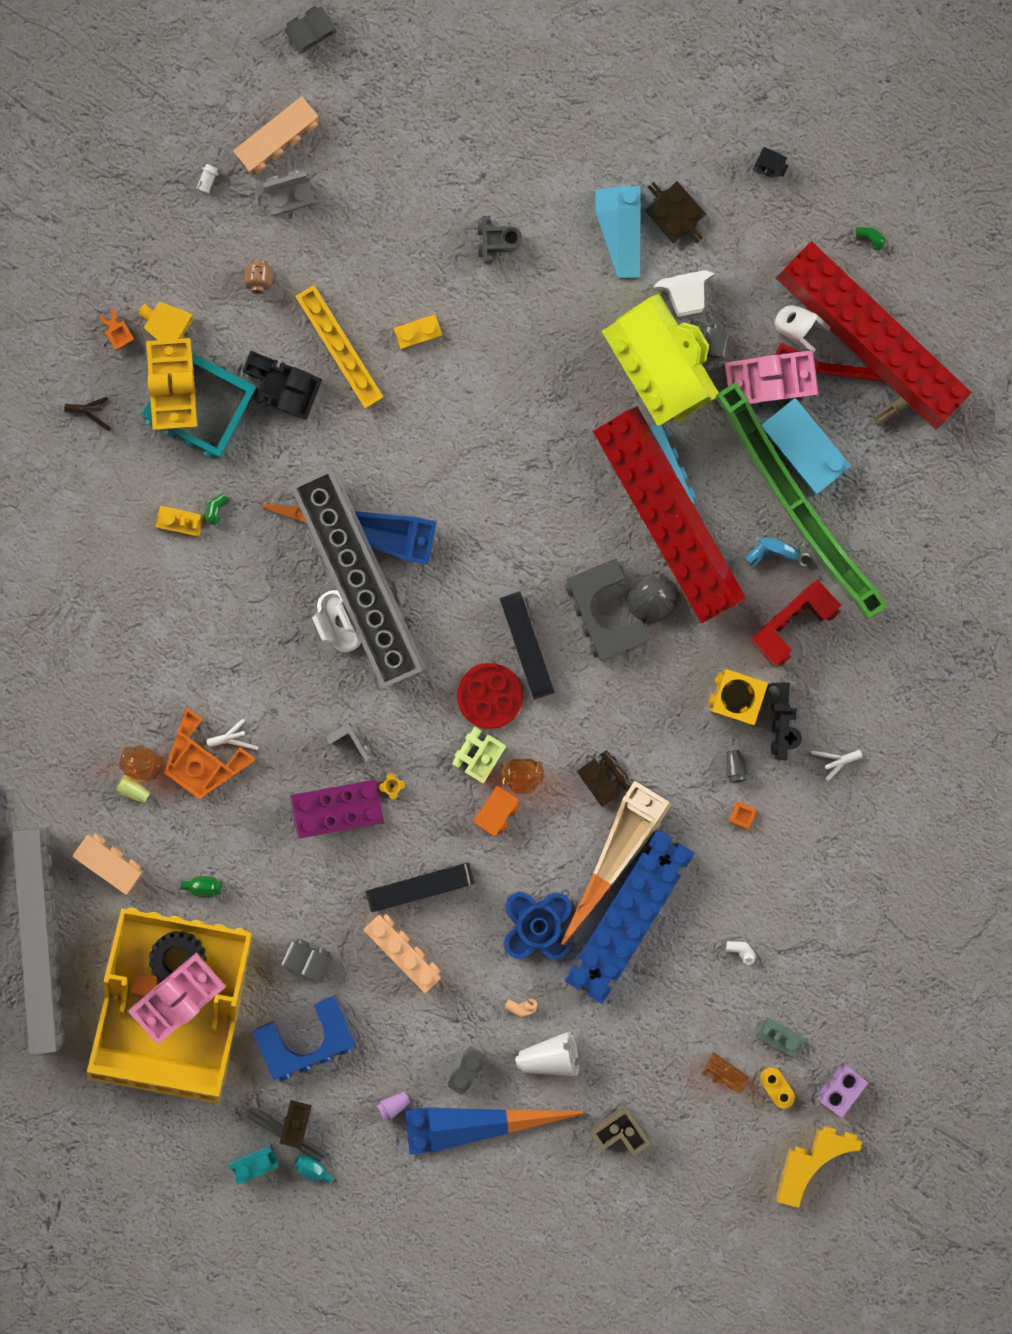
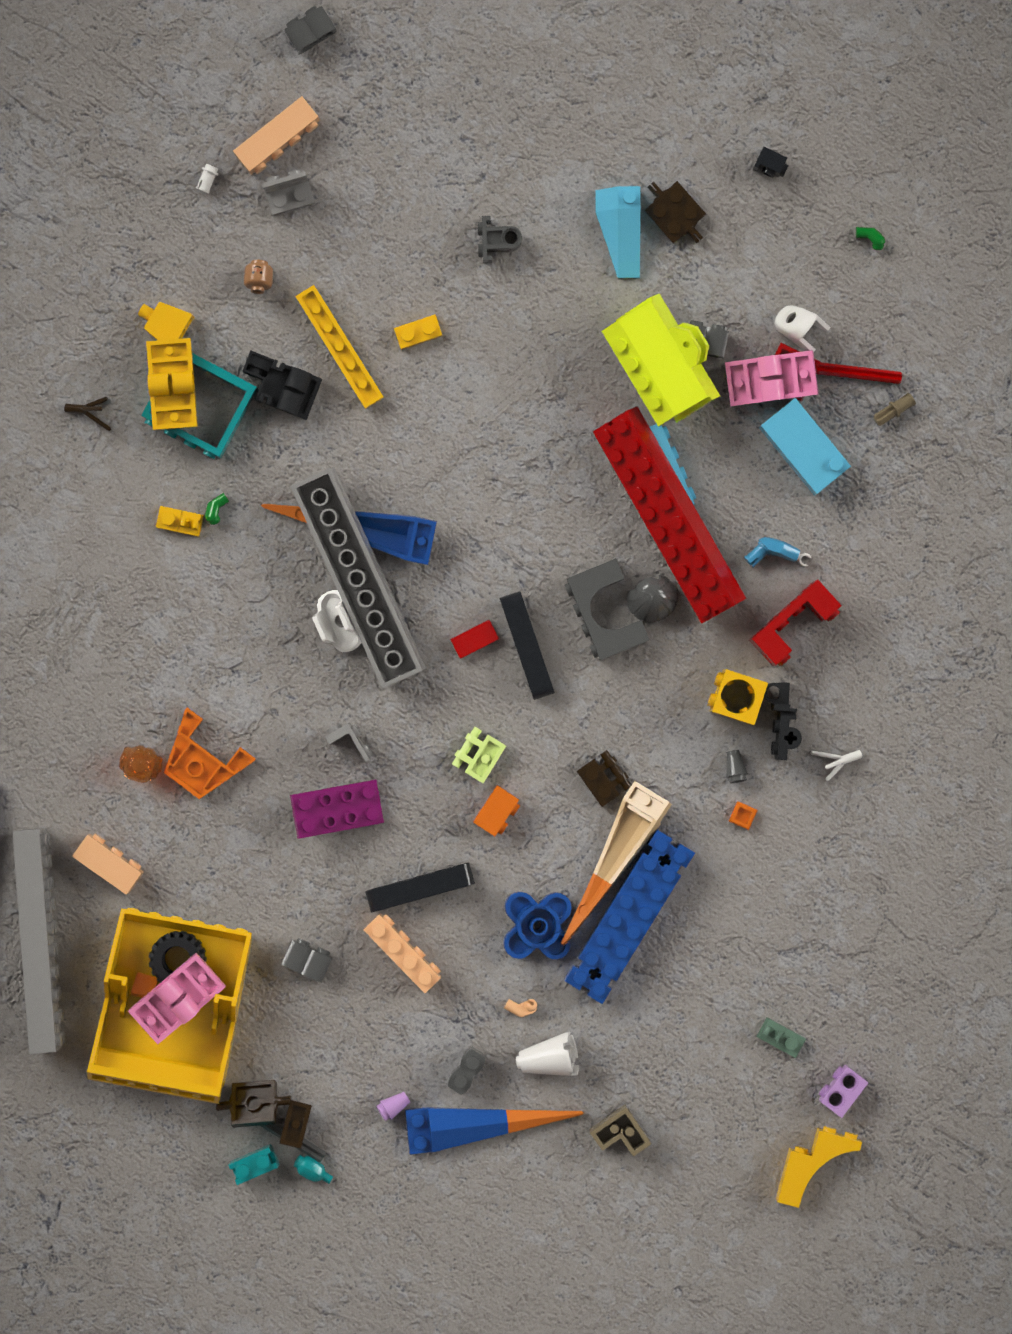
orange plate [100,309,135,351] -> none
yellowish green cone [115,775,150,804] -> none
green plant [181,876,222,898] -> none
white plant [207,719,258,750] -> none
blue arch [253,995,356,1082] -> none
yellow plate [379,773,405,799] -> none
red tile [457,663,523,729] -> none
clear orange hair [501,759,544,794] -> none
white piece [653,270,715,317] -> none
clear orange plate [702,1052,749,1094] -> none
bright green arch [715,382,887,619] -> none
white arm [726,941,756,965] -> none
yellow plate [760,1067,795,1109] -> none
red piece [776,241,972,430] -> none
none -> dark brown plate [216,1080,292,1128]
none -> red tile [450,620,499,659]

